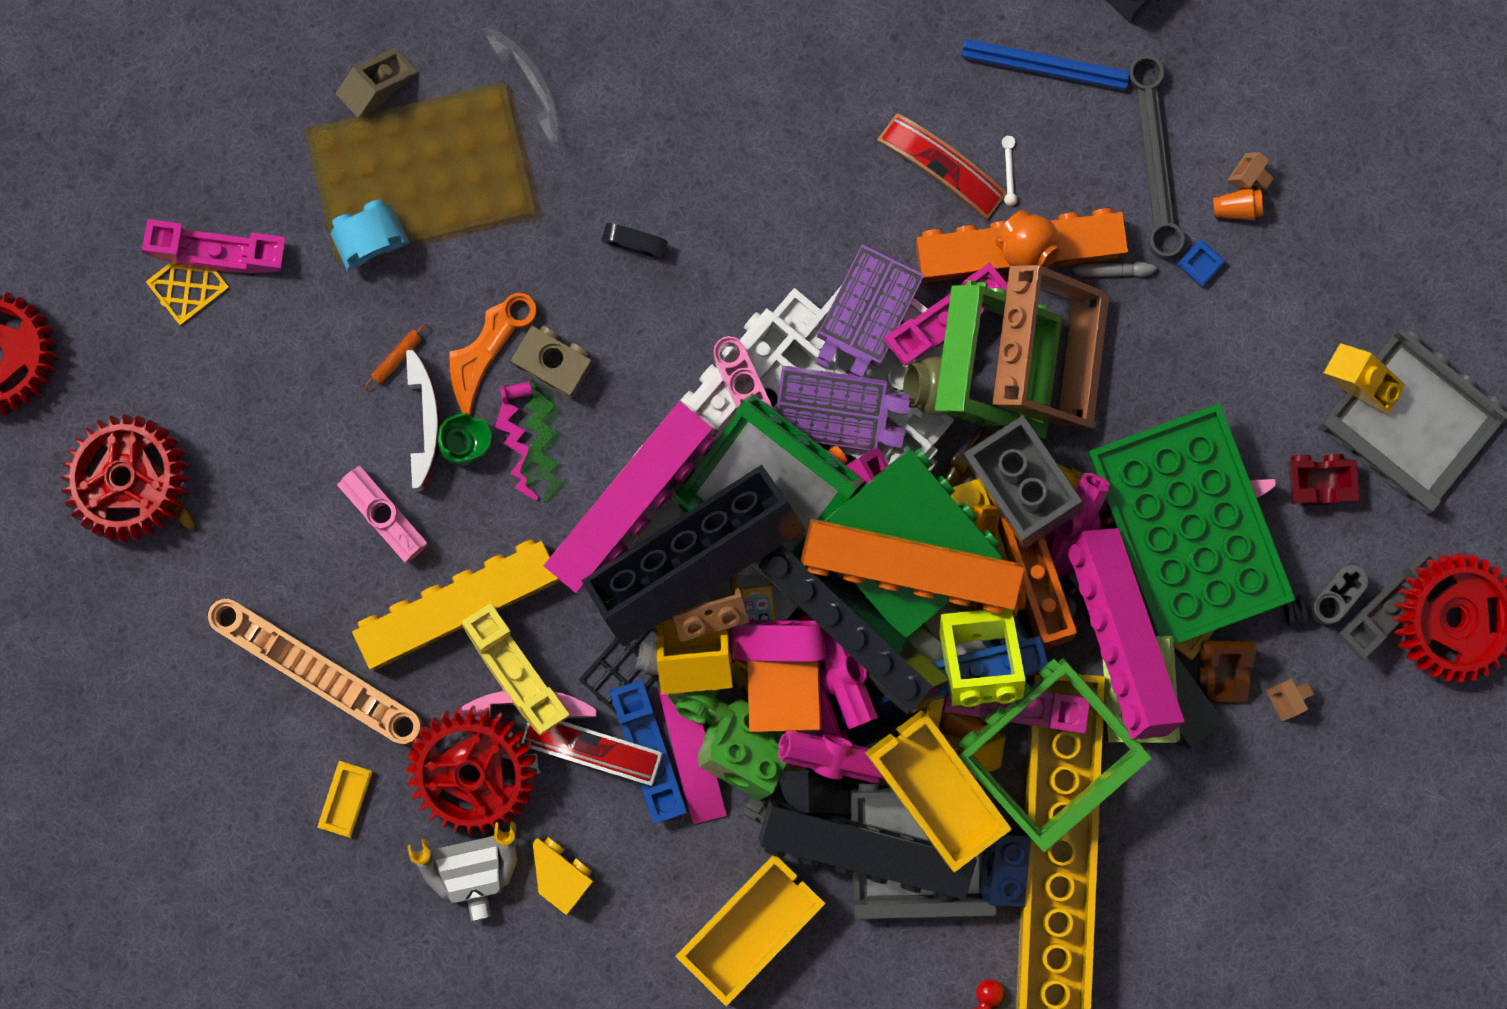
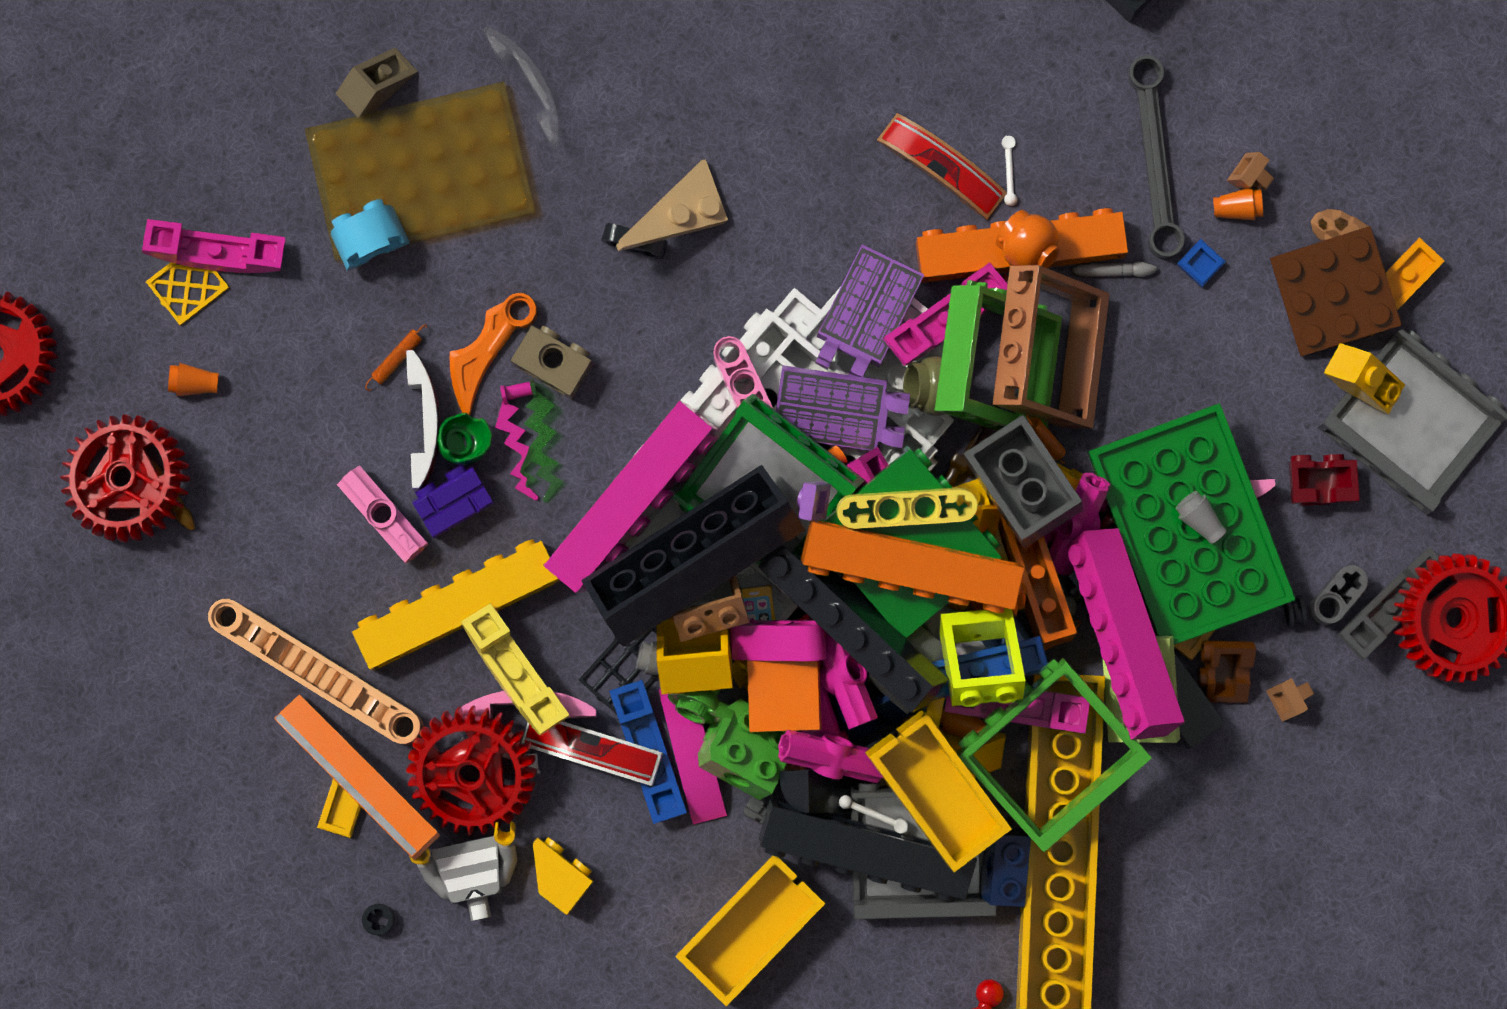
blue axle [962,39,1129,91] -> none
none -> orange cone [168,362,219,397]
none -> orange tile [274,694,440,861]
none -> black bush [362,904,395,936]
none -> dark purple brick [412,464,494,539]
none -> tan wing [616,159,728,251]
none -> medium lavender plate [797,481,831,521]
none -> light yellow beam [836,488,978,529]
none -> white hinge [839,795,908,833]
none -> orange piece [1026,414,1066,464]
none -> light grey cone [1175,491,1226,544]
none -> reddish brown plate [1270,226,1402,356]
none -> medium nougat rock [1310,209,1368,242]
none -> light orange plate [1371,237,1444,336]

